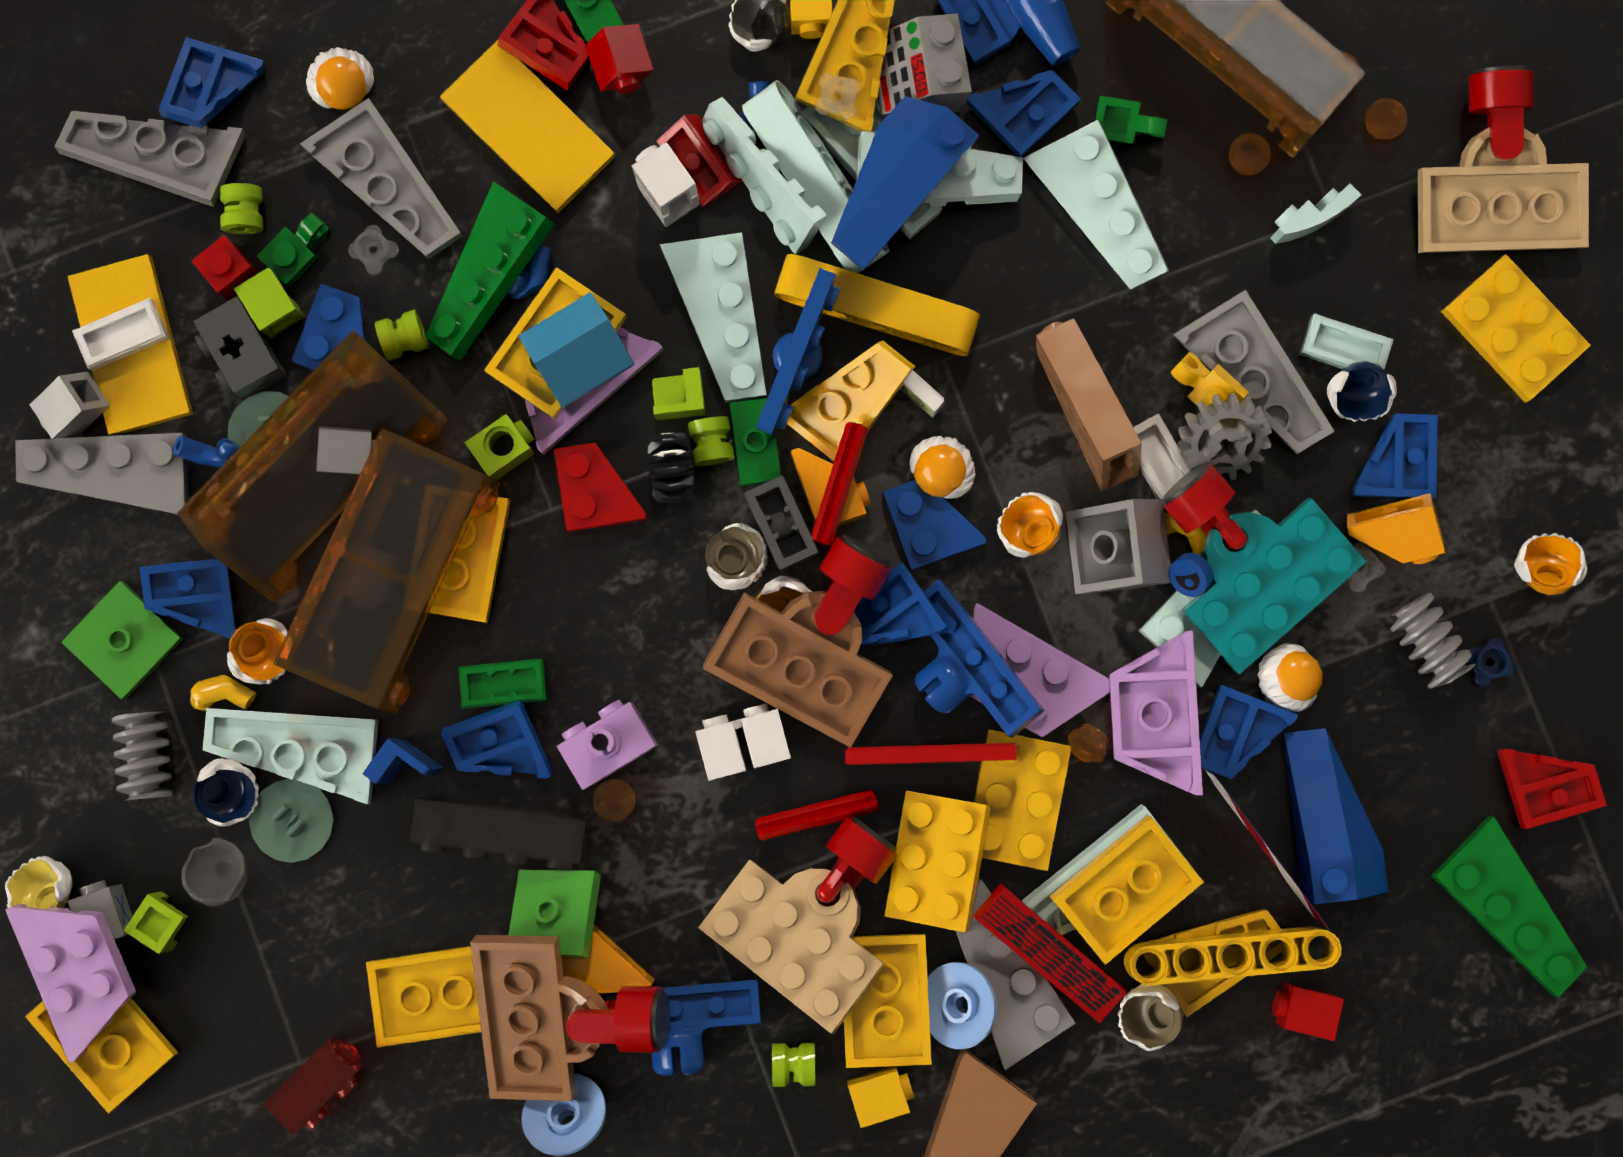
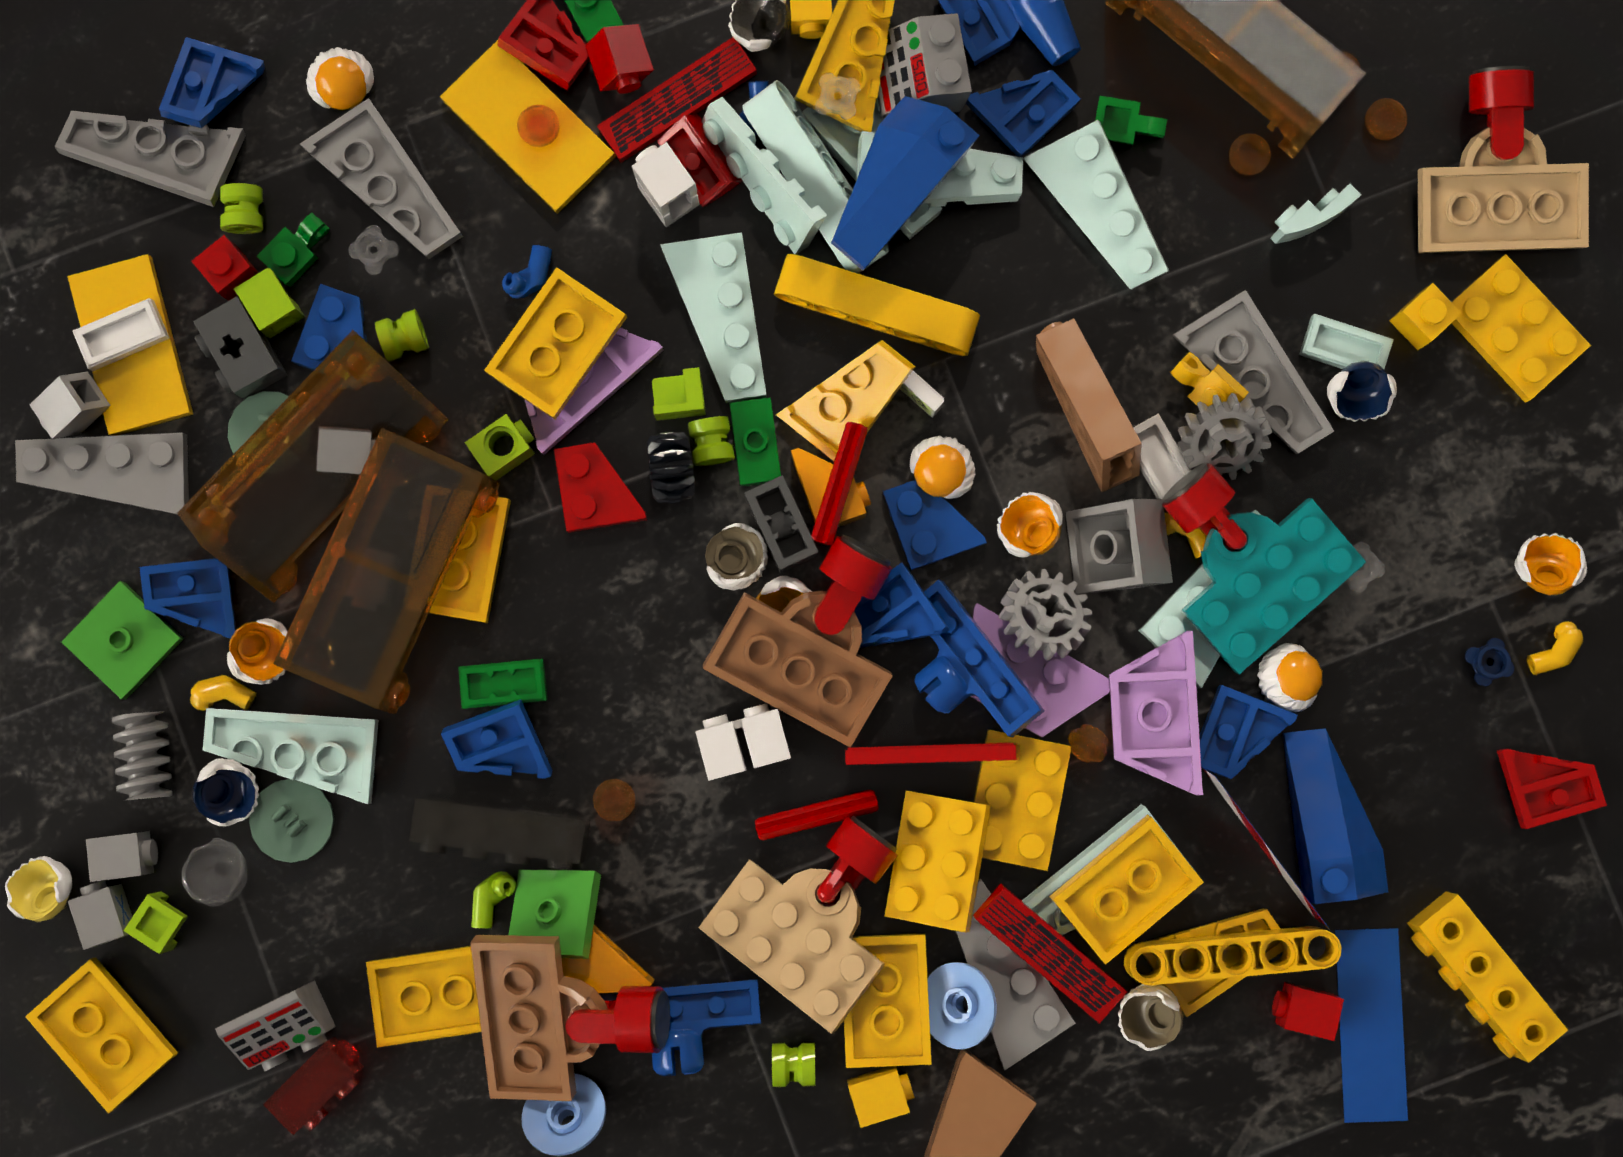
lavender wing [5,904,136,1063] -> none
blue arm [173,435,240,468] -> none
blue panel [362,738,443,784] -> none
green wing [425,181,554,361] -> none
dark azure slope [518,292,635,409] -> none
lavender brick [556,699,659,790] -> none
blue plate [756,268,841,436] -> none
blue tile [1168,553,1214,597] -> none
light orange slope [1347,493,1445,564] -> none
blue wing [1352,413,1438,500] -> none
light grey piece [1390,593,1476,689] -> none
green wing [1431,816,1588,998] -> none
none -> light grey brick [86,831,158,882]
none -> light grey slope [215,981,336,1071]
none -> lime arm [471,871,516,929]
none -> clear orange plate [517,105,559,147]
none -> red tile [597,37,757,163]
none -> light grey gear [999,569,1092,661]
none -> blue sticker [1335,928,1408,1123]
none -> yellow brick [1389,283,1462,350]
none -> yellow brick [1407,892,1568,1063]
none -> yellow arm [1527,621,1583,675]

